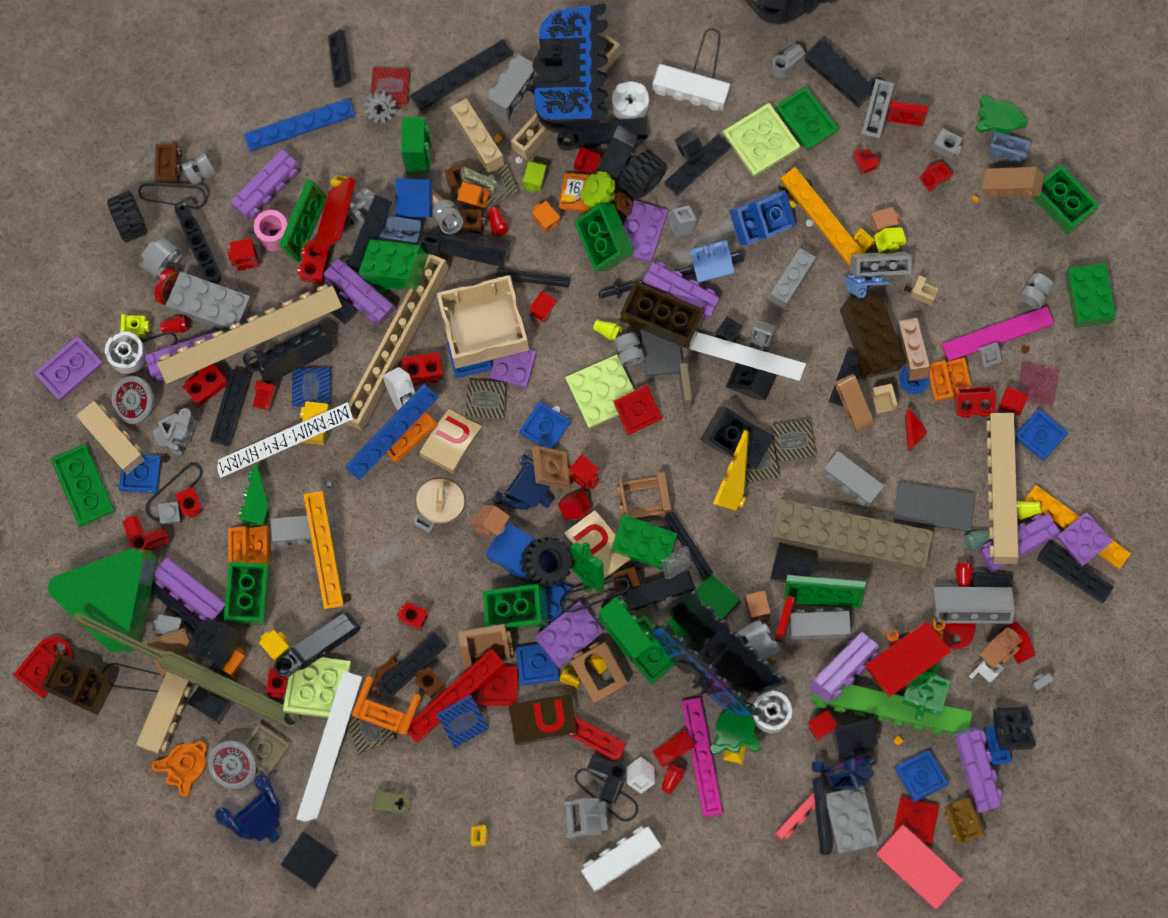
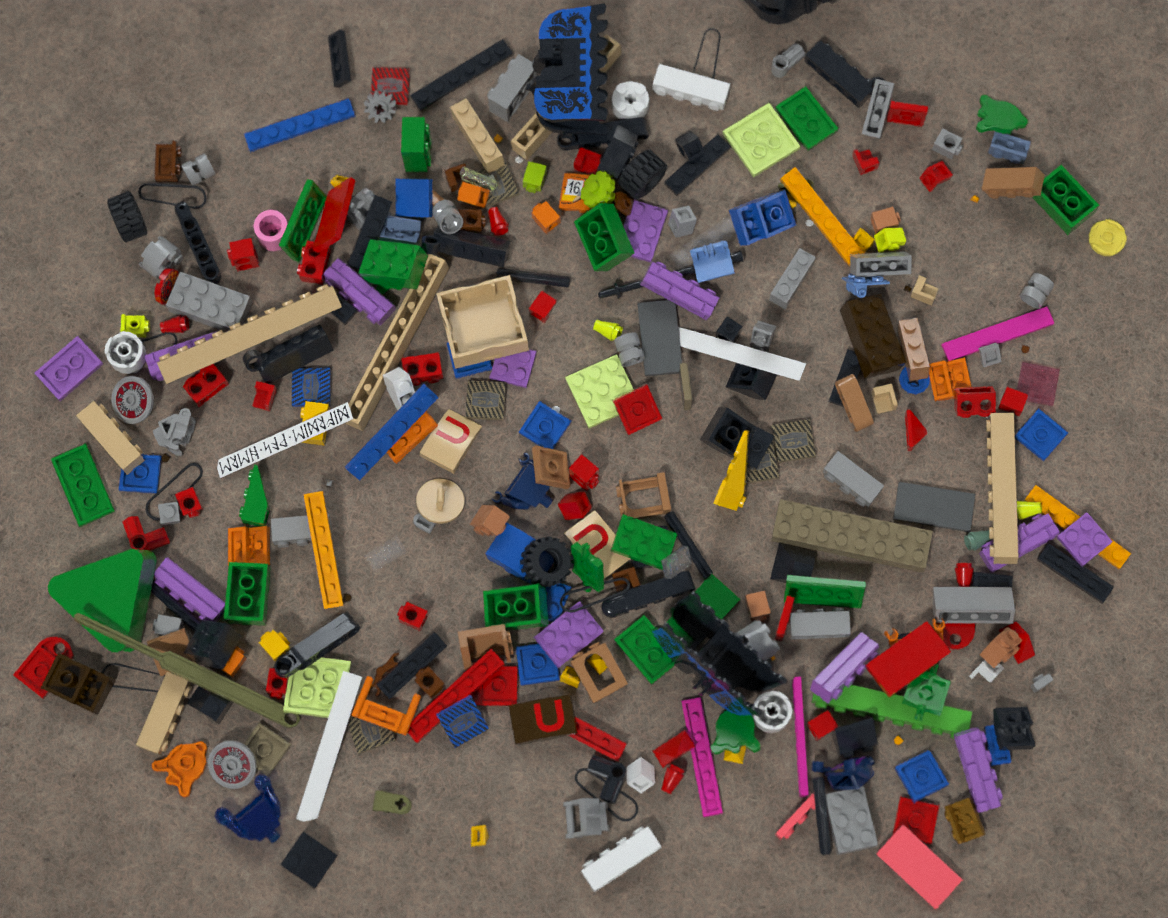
black plate [210,370,250,447] -> none
medium lavender brick [230,150,300,221] -> none
green brick [595,597,653,662] -> none
dark brown brick [620,281,705,350] -> none
green brick [1065,263,1116,328] -> none
none -> dark pink tile [792,677,808,797]
none -> light yellow tile [1088,220,1127,256]

